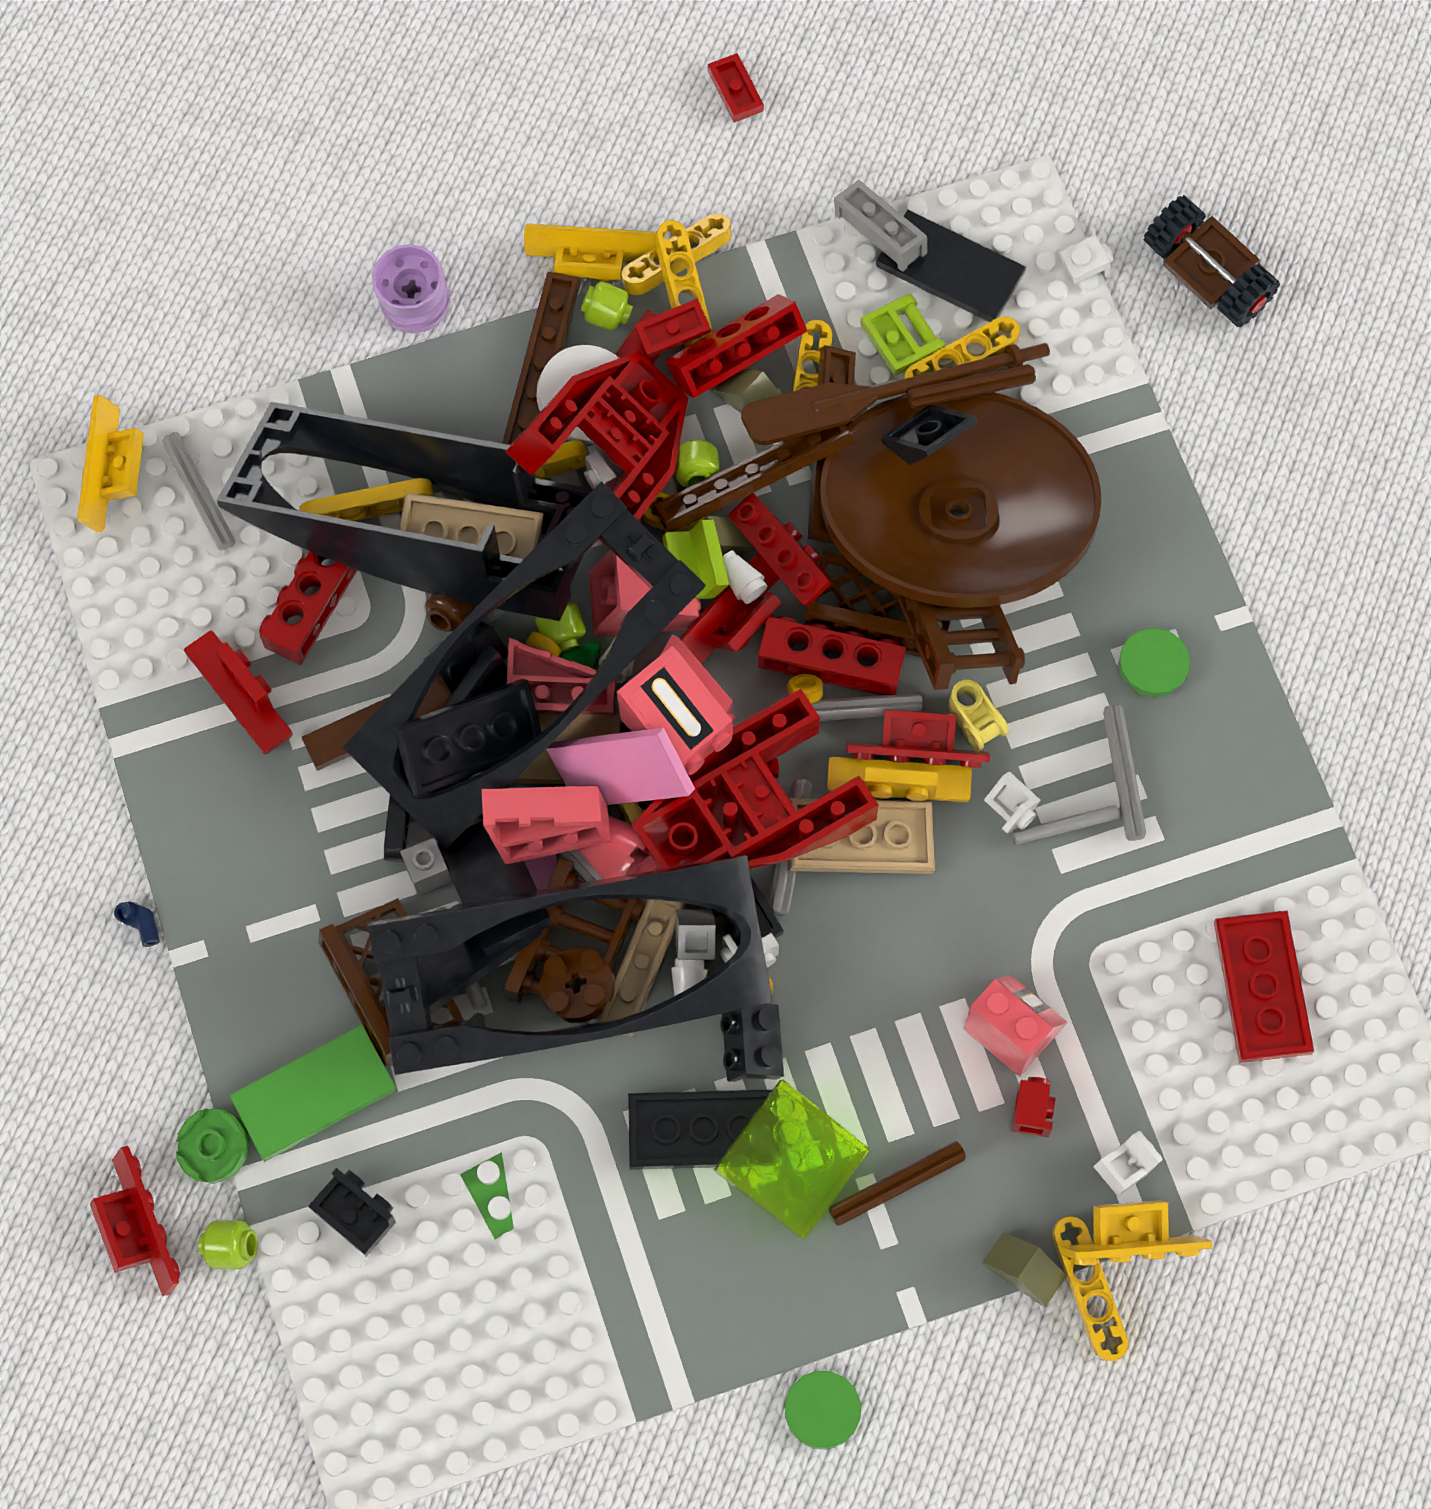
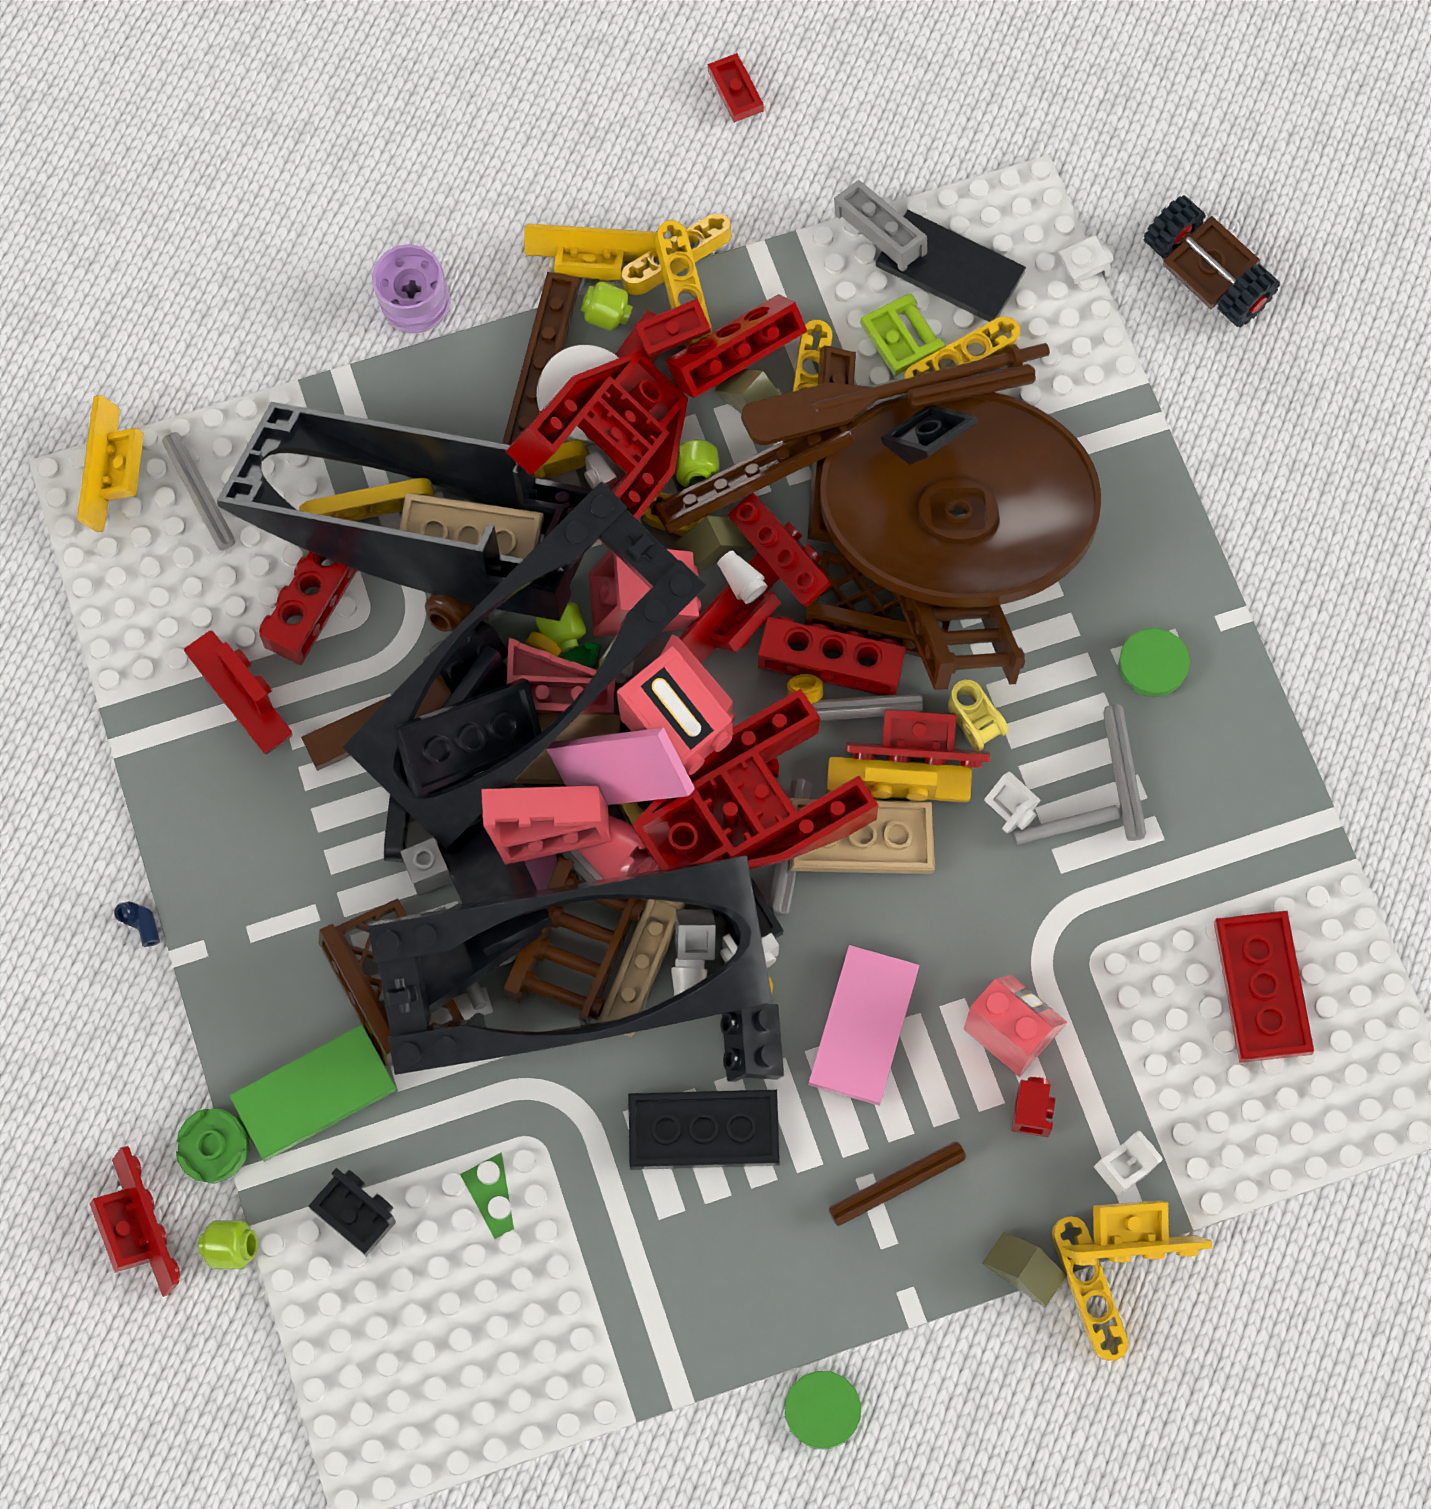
reddish brown plate [540,948,615,1023] -> none
lime panel [662,519,729,599] -> none
clear neon green plate [714,1079,870,1240] -> none
none -> bright pink tile [808,945,920,1106]

